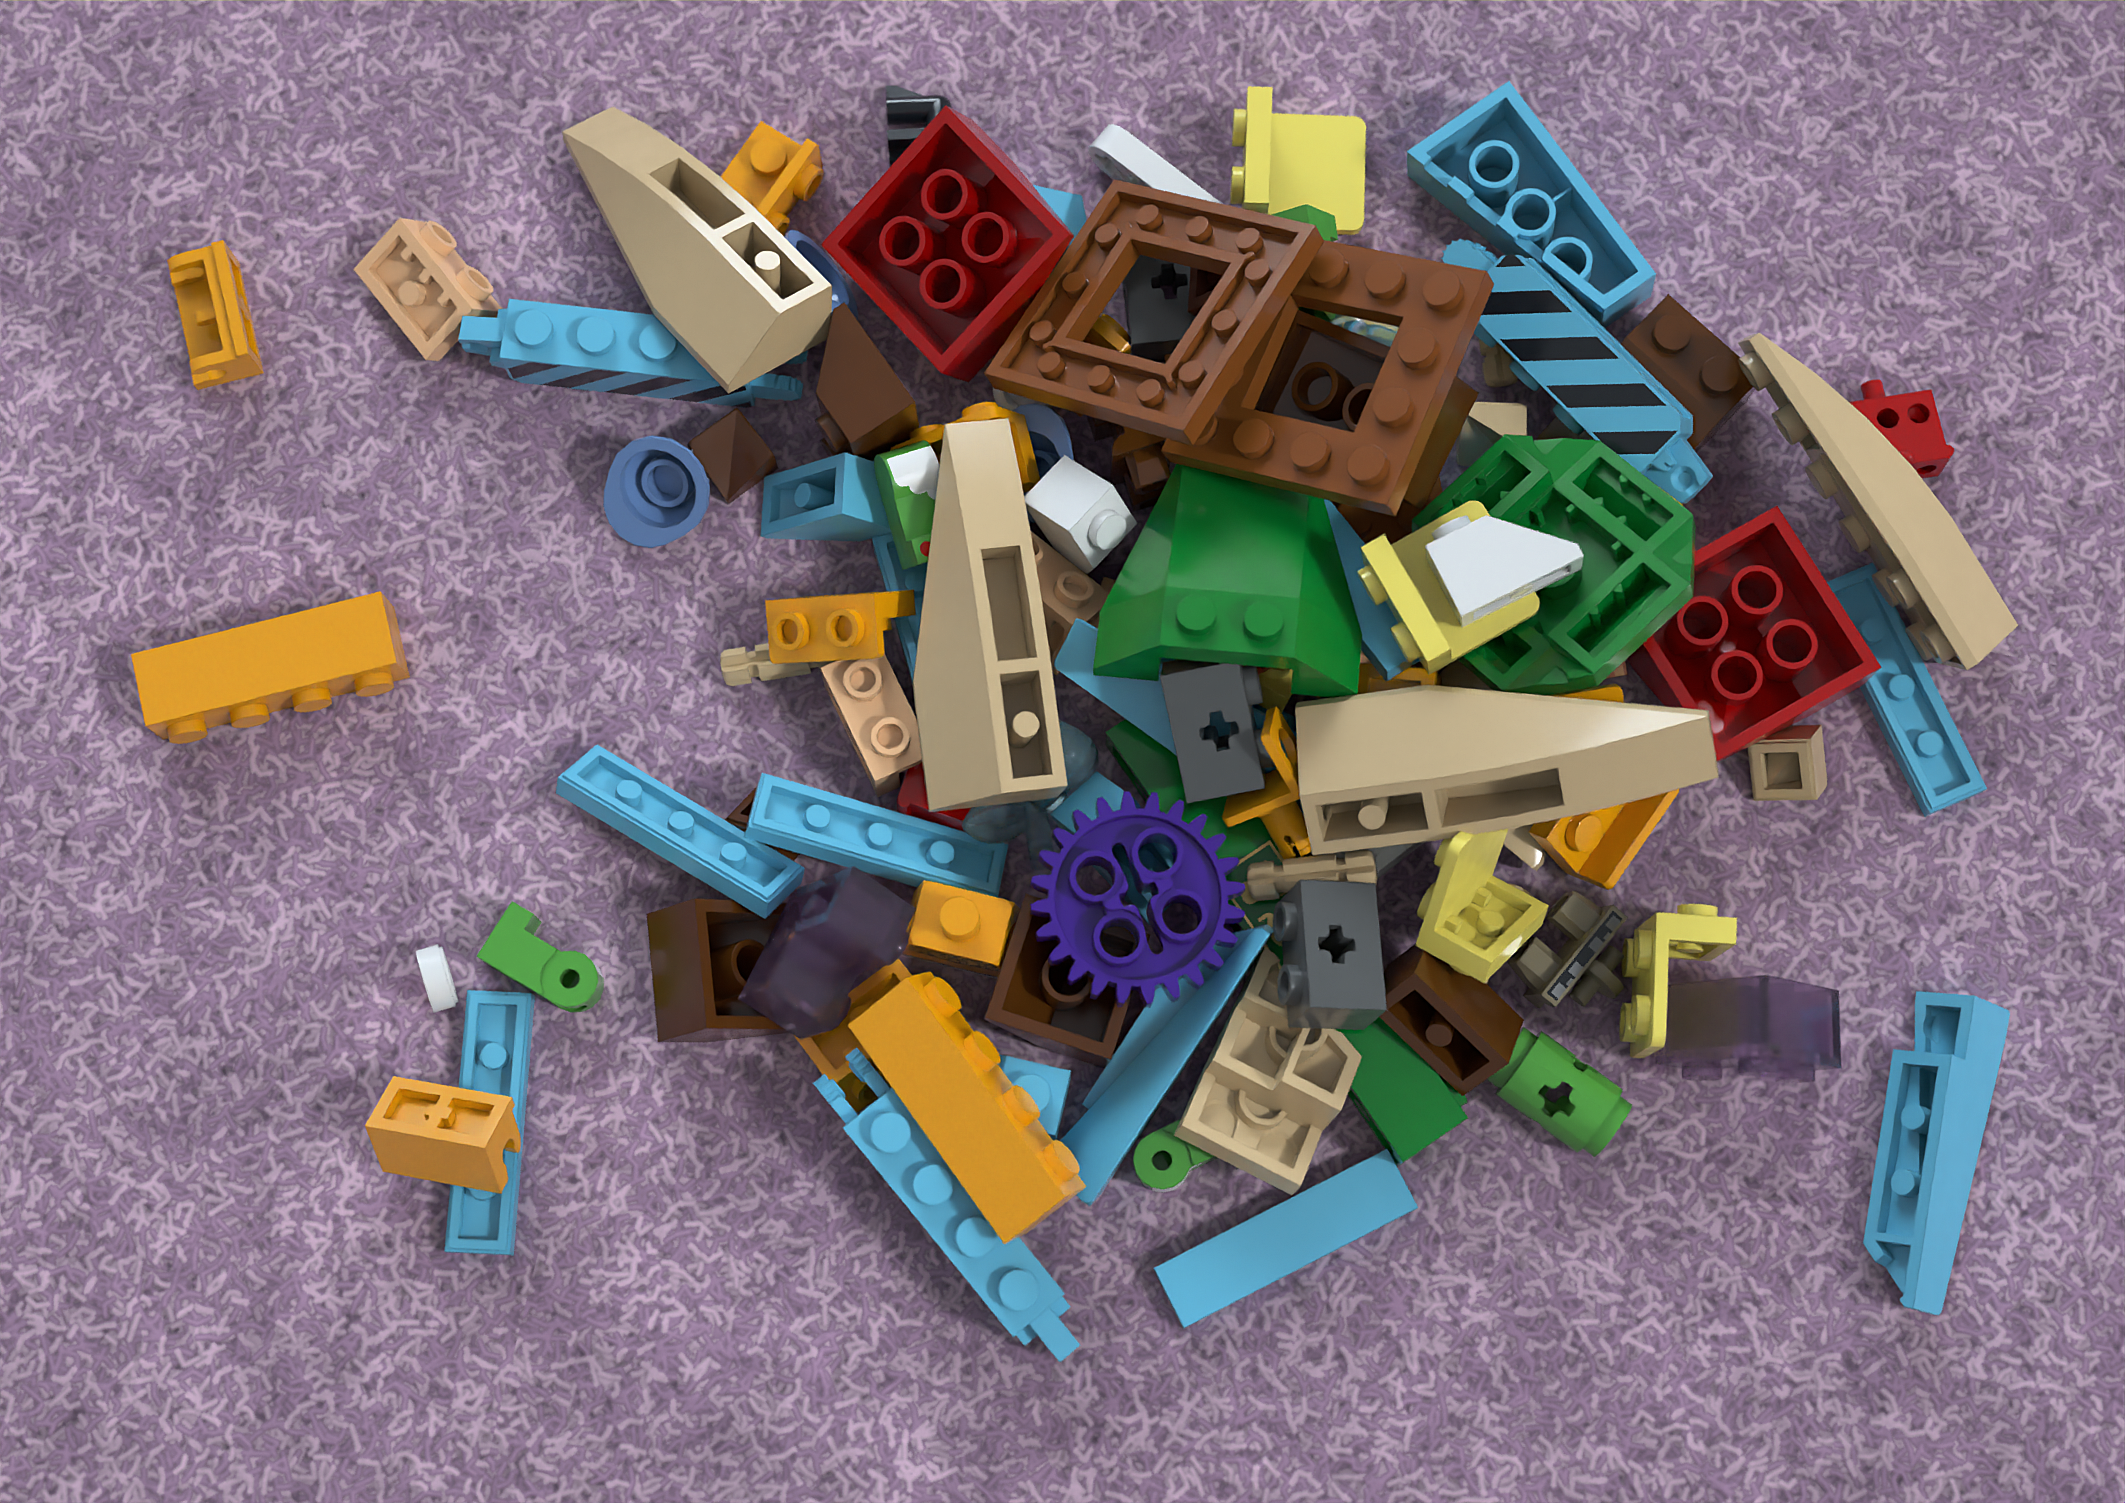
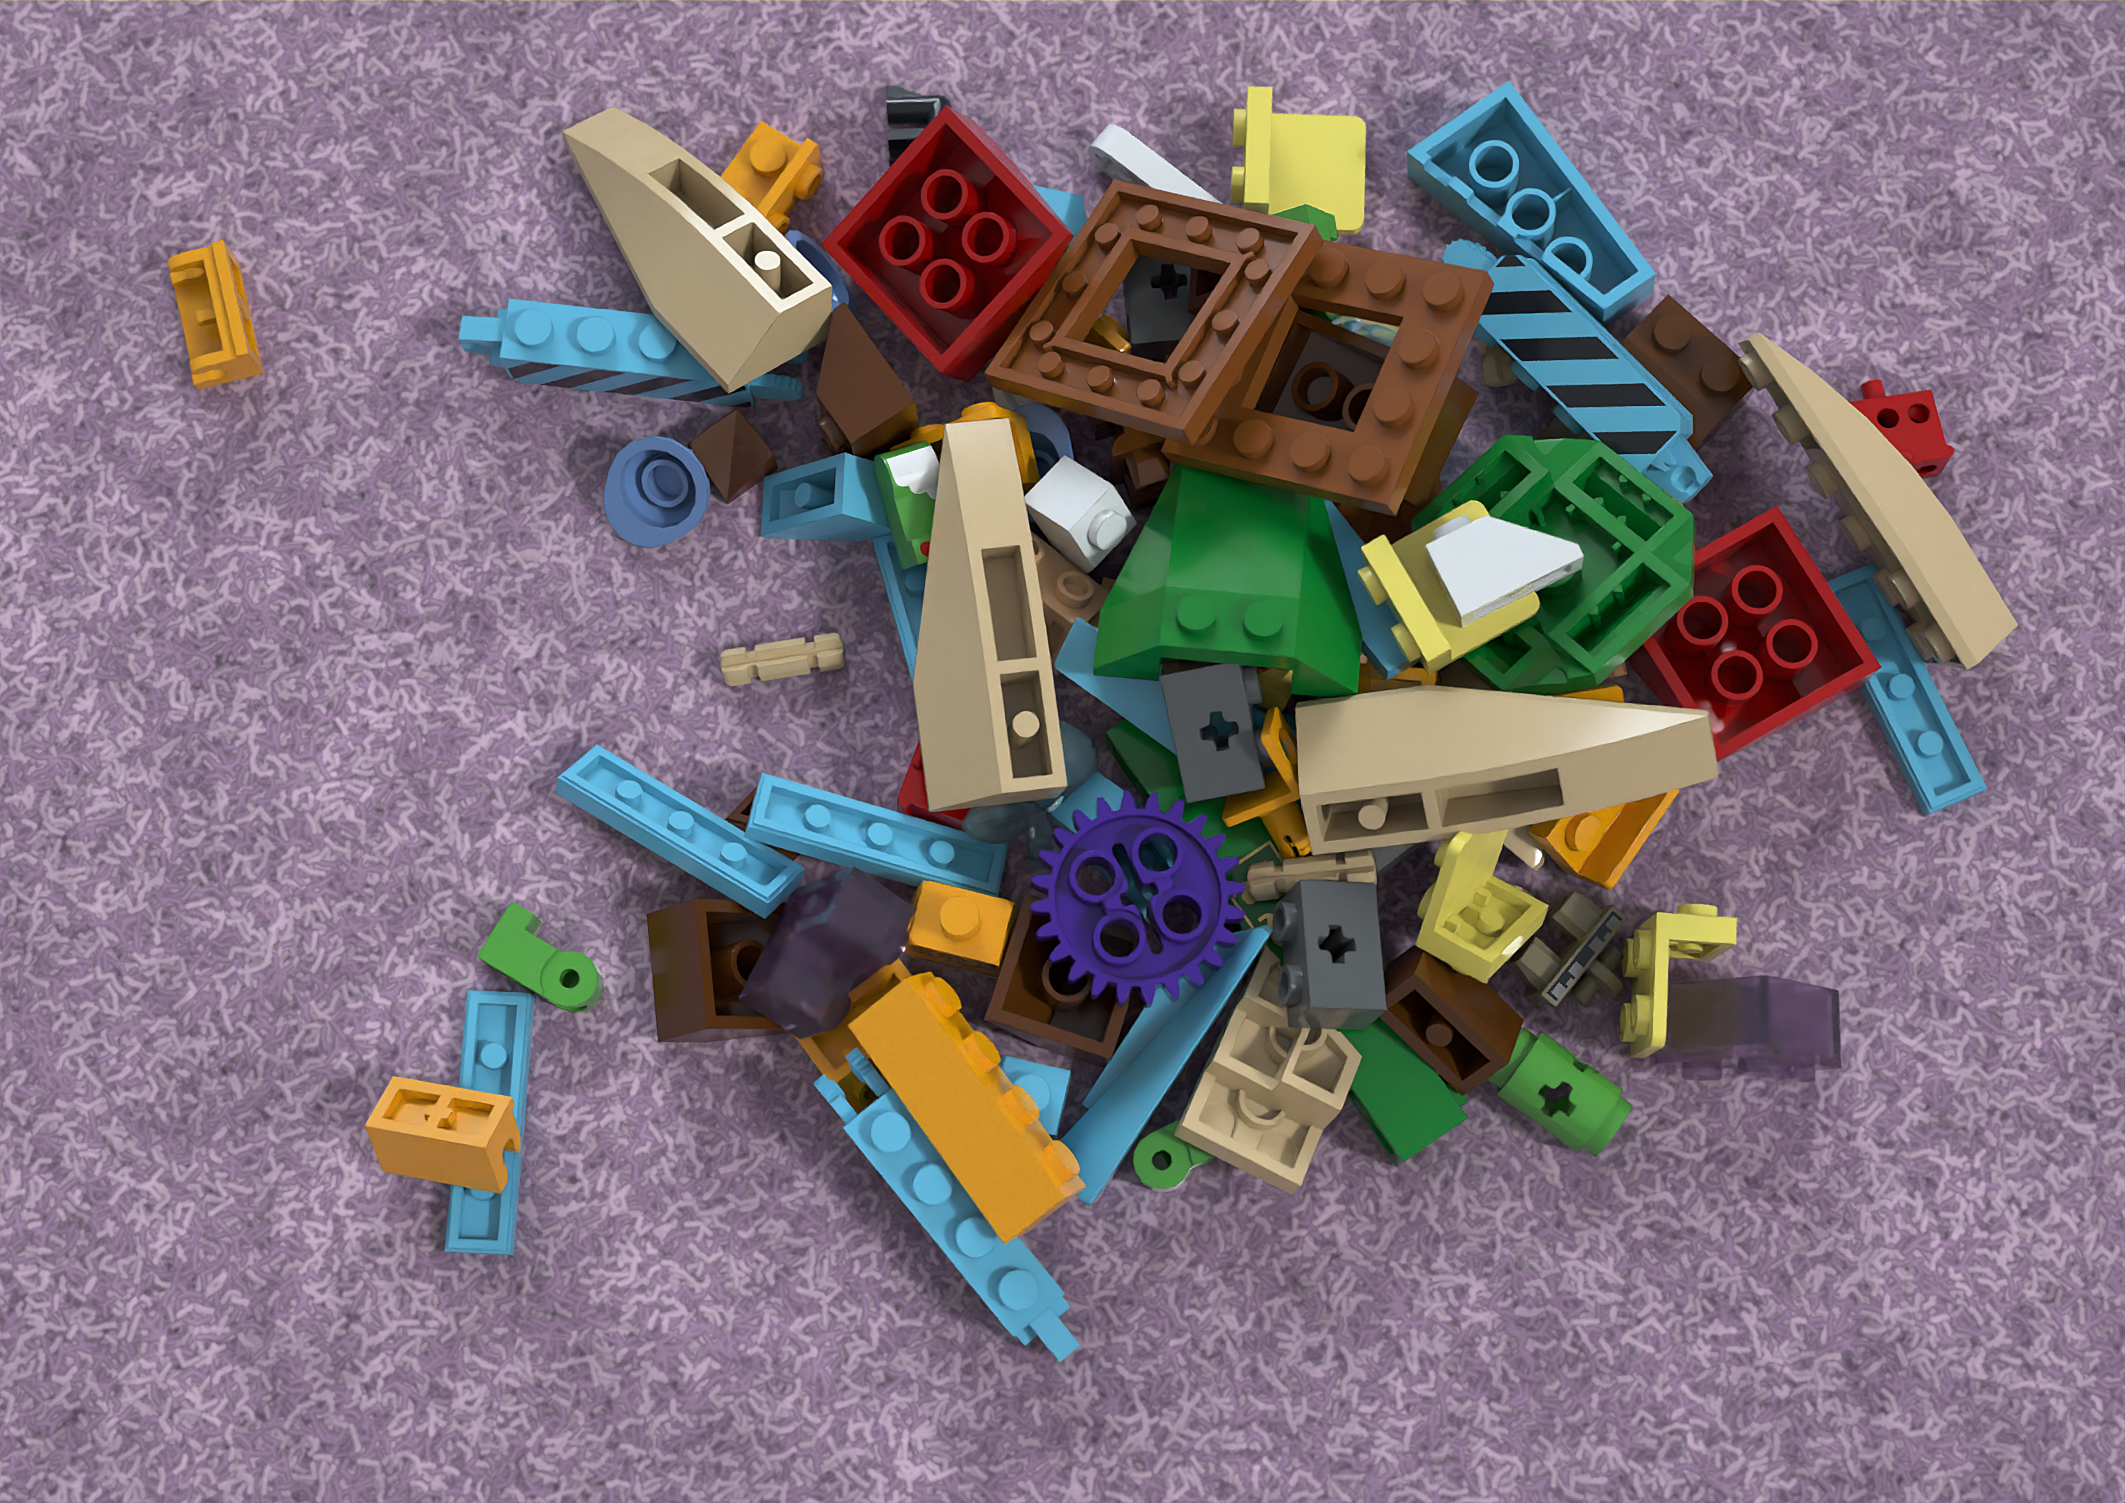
light orange brick [131,591,410,744] -> none
light nougat bracket [353,218,502,361] -> none
white tile [416,944,458,1013] -> none
light orange bracket [765,590,916,664] -> none
light nougat bracket [820,653,922,797] -> none
medium azure tile [1153,1149,1418,1329] -> none
tan slope [1456,402,1527,466] -> none
tan slope [1748,725,1827,801] -> none
medium azure wedge [1863,991,2010,1315] -> none

